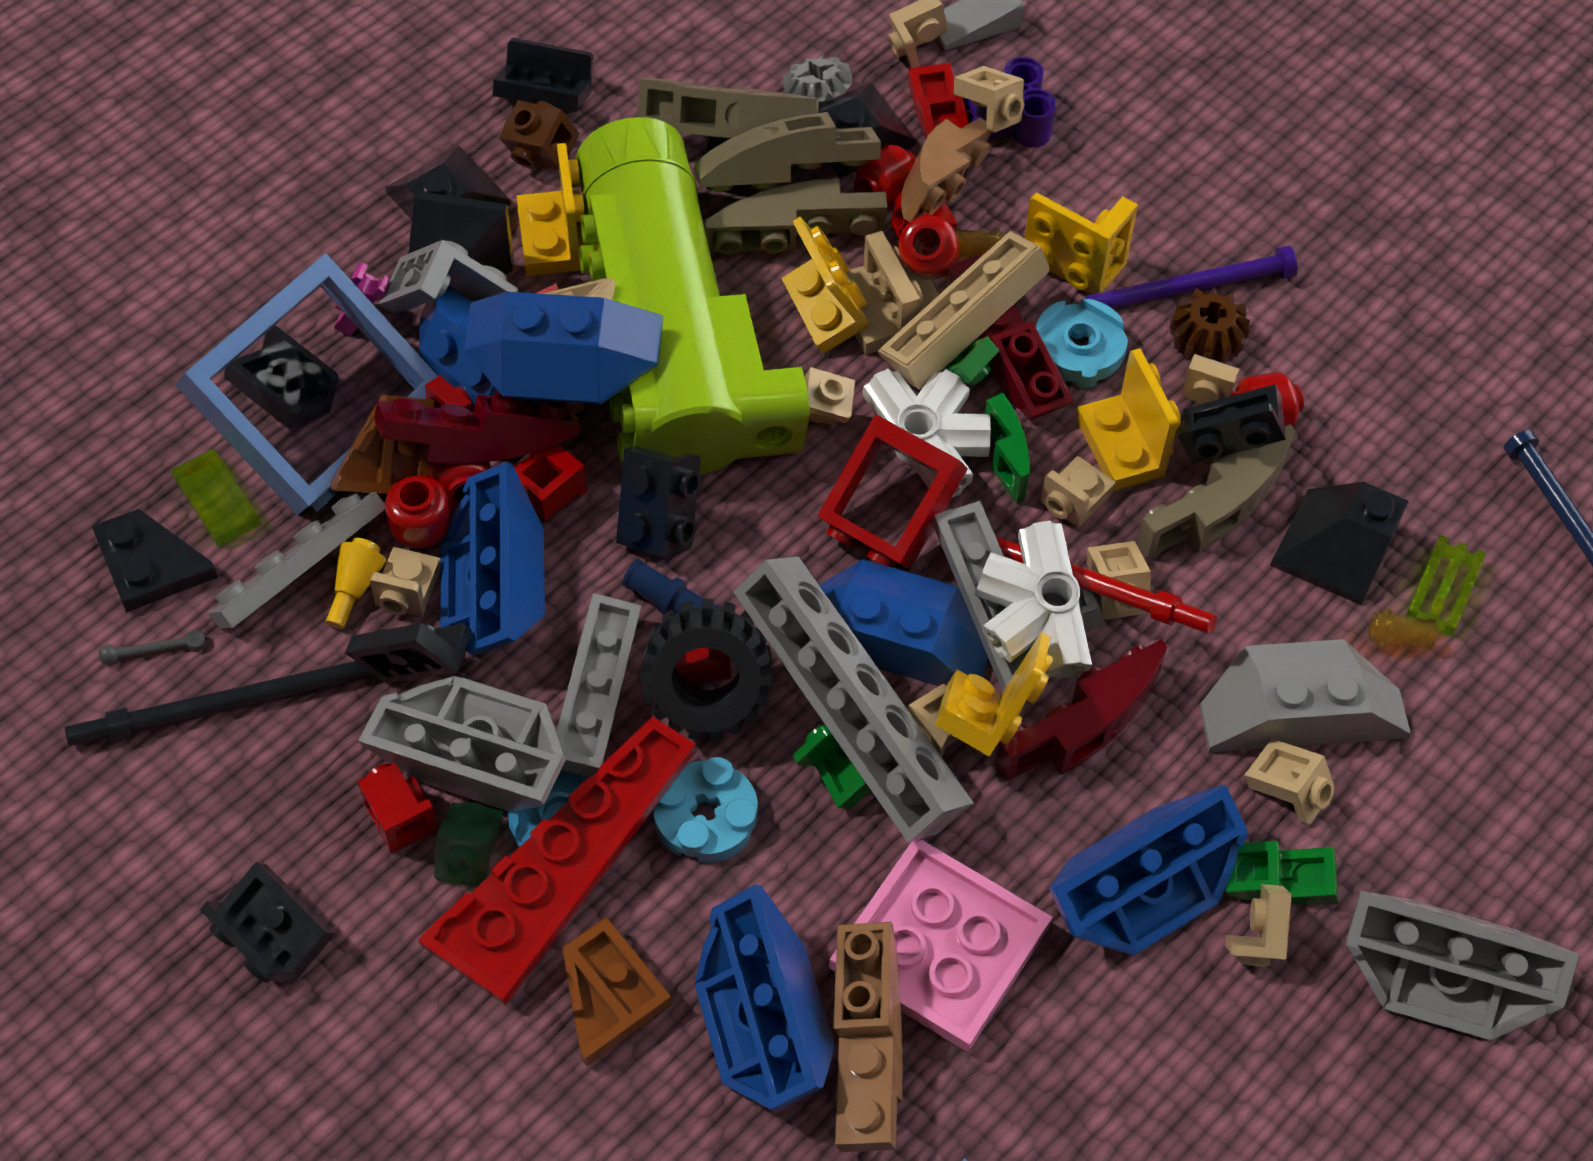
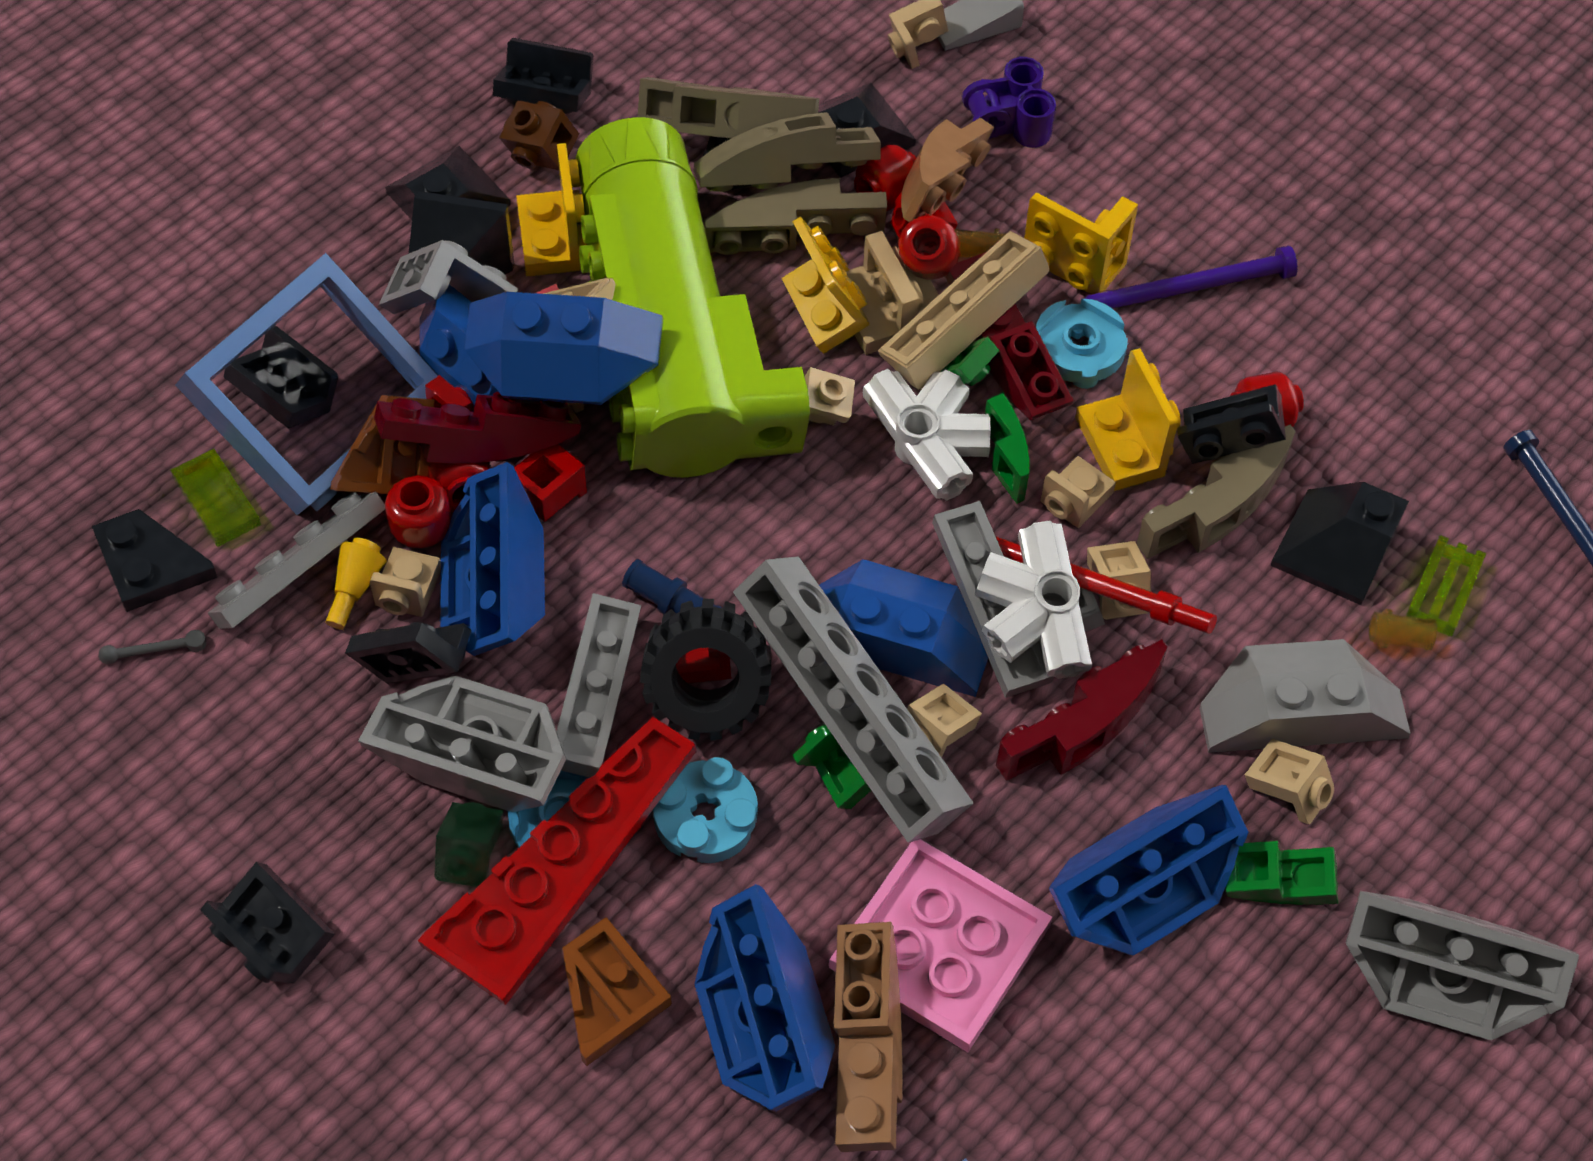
black bar [65,661,376,746] -> none
dark pink plate [334,263,390,337] -> none
red brick [357,762,438,854] -> none
black bracket [616,446,701,558] -> none
light grey gear [783,55,852,104] -> none
red window [817,414,968,570] -> none
red slope [907,63,969,139] -> none
yellow bracket [935,632,1053,756] -> none
tan bracket [954,66,1024,132] -> none
reddish brown gear [1169,287,1250,364] -> none
tan plate [1182,354,1239,404] -> none
tan bracket [1225,884,1291,966] -> none

